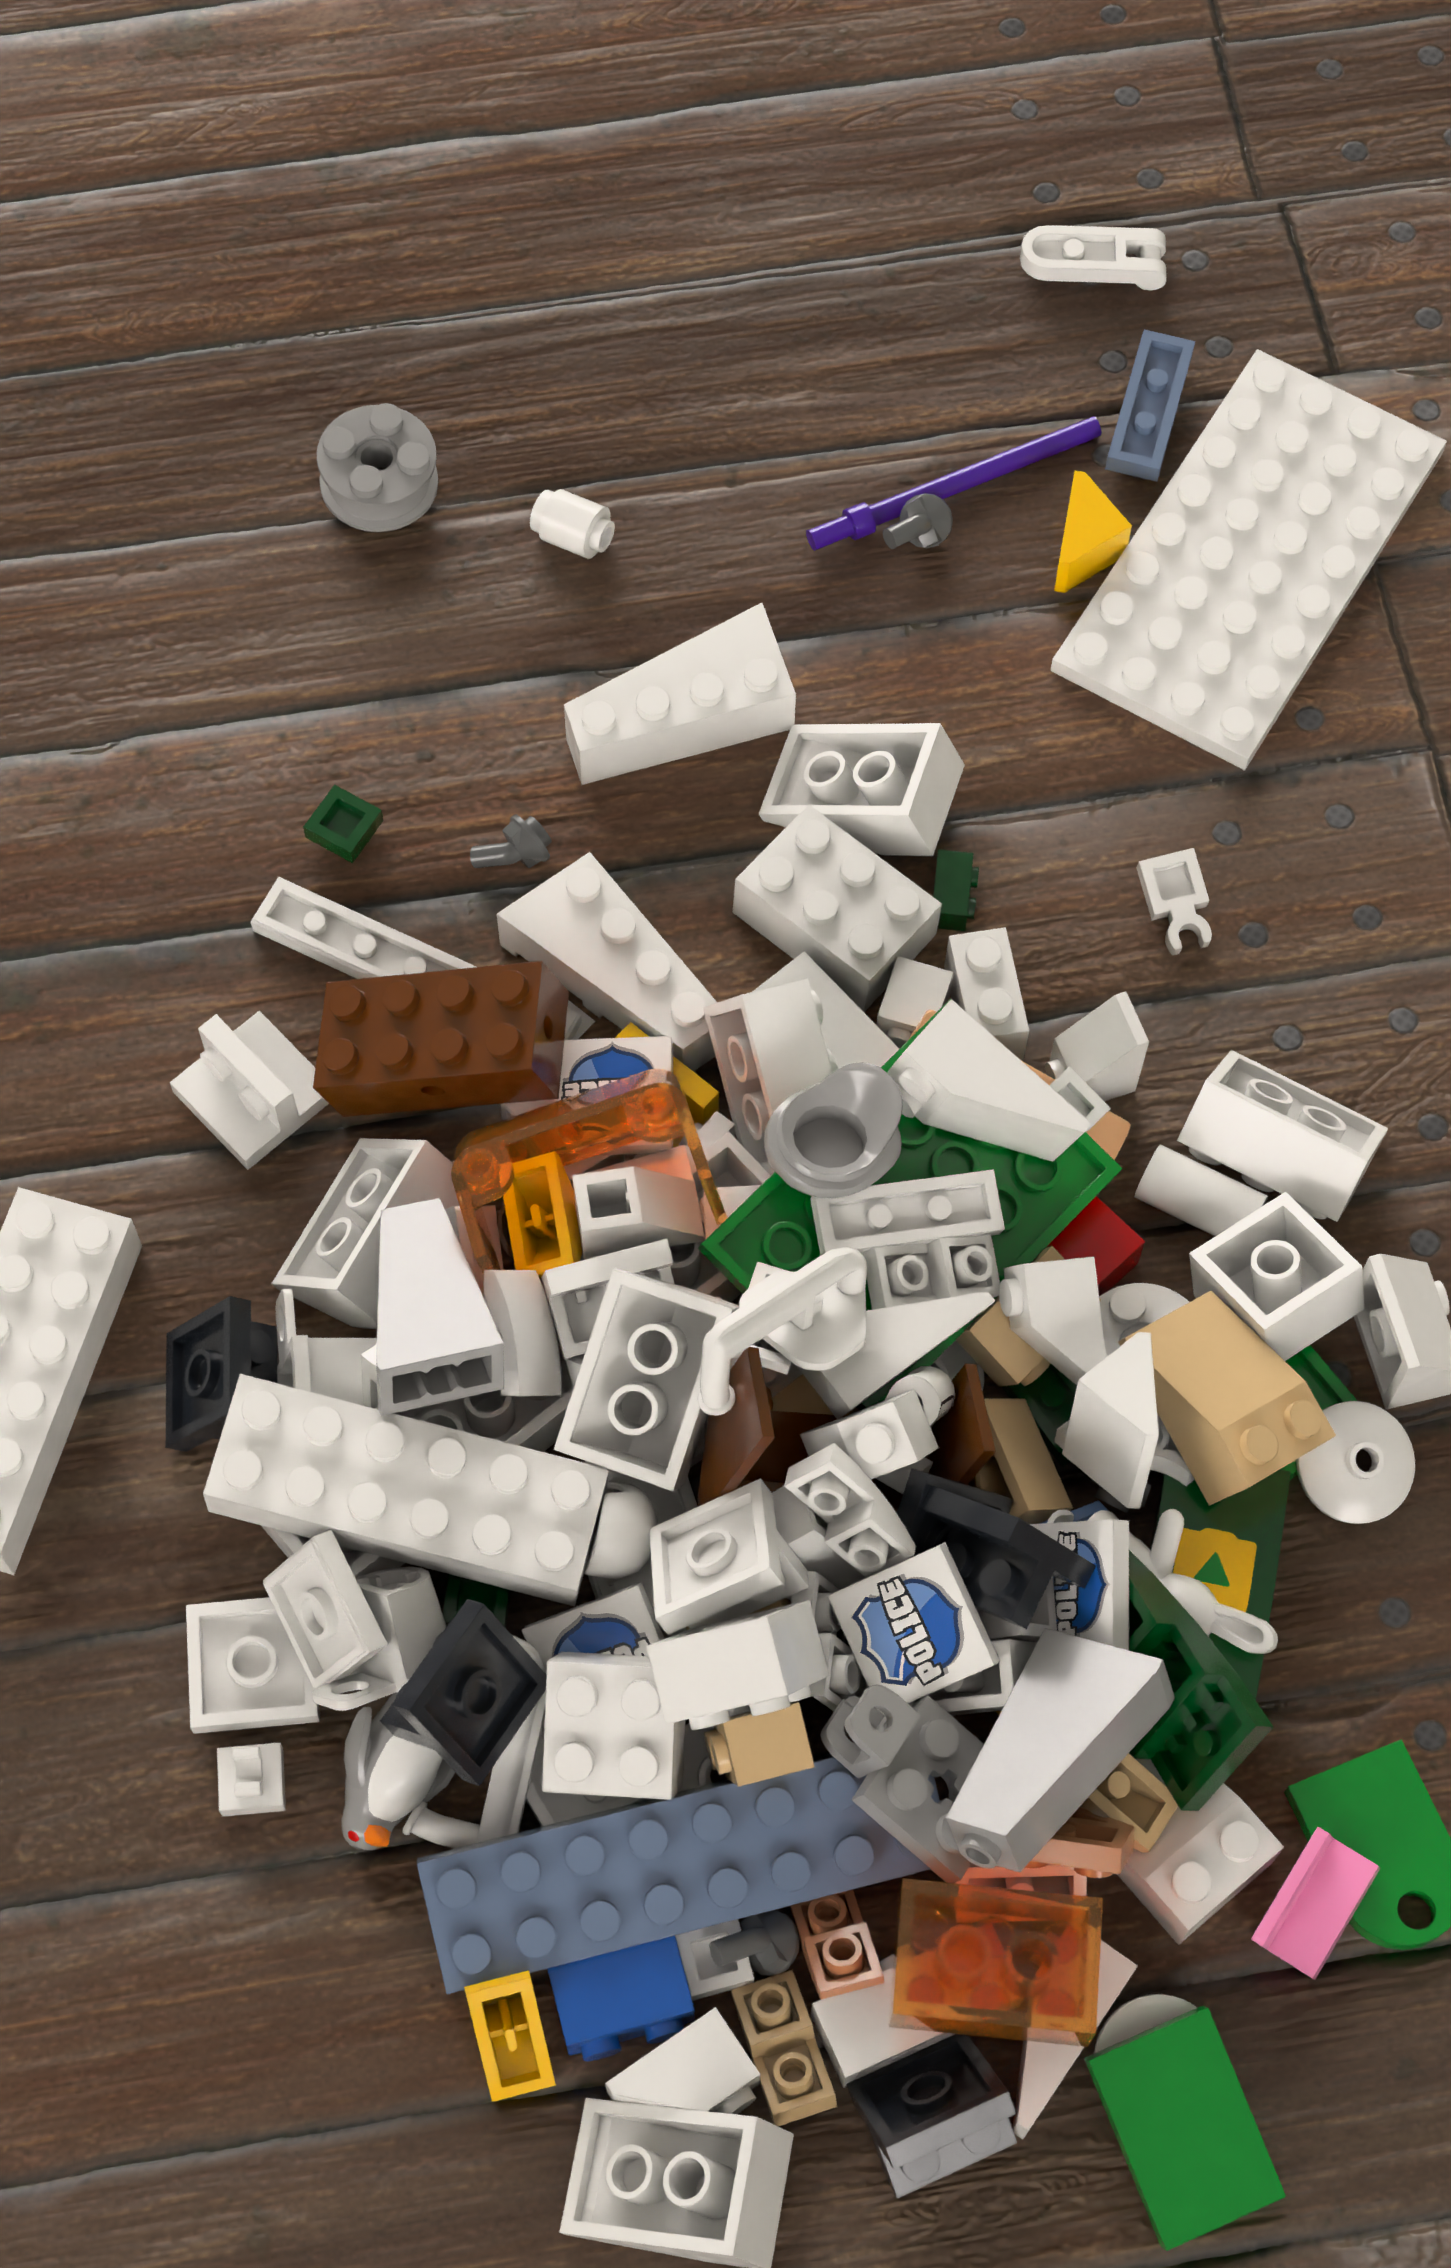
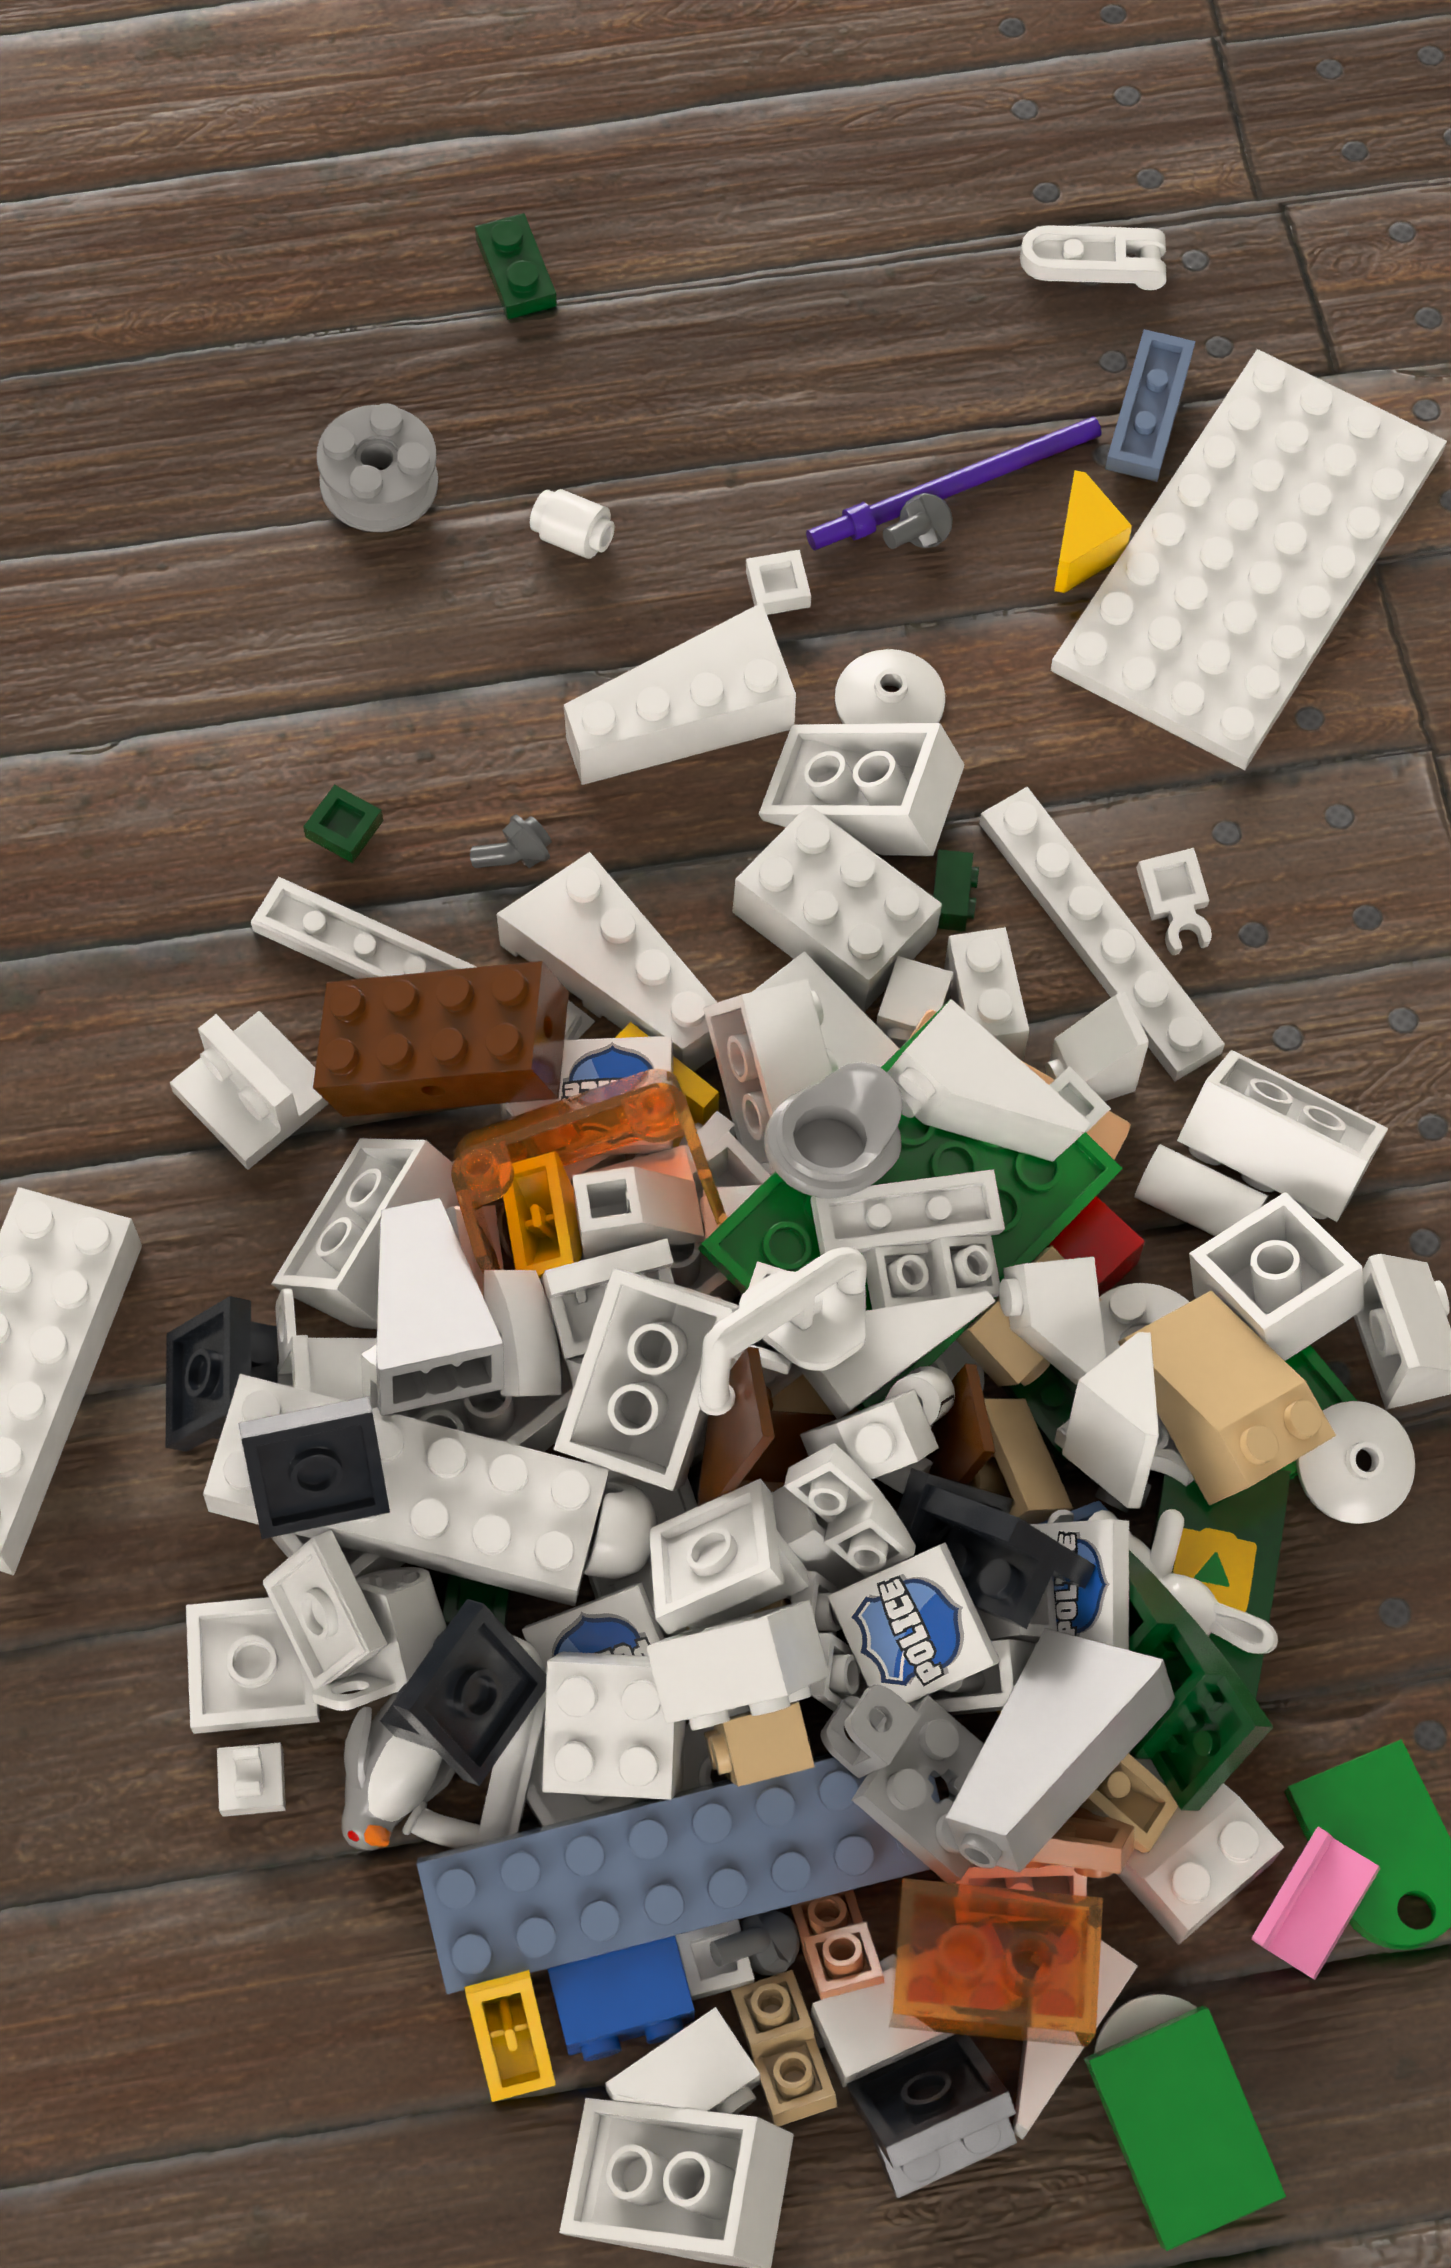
none -> black bracket [238,1396,390,1539]
none -> dark green plate [475,213,557,320]
none -> white plate [746,550,811,615]
none -> white dish [835,649,945,724]
none -> white plate [979,787,1225,1082]

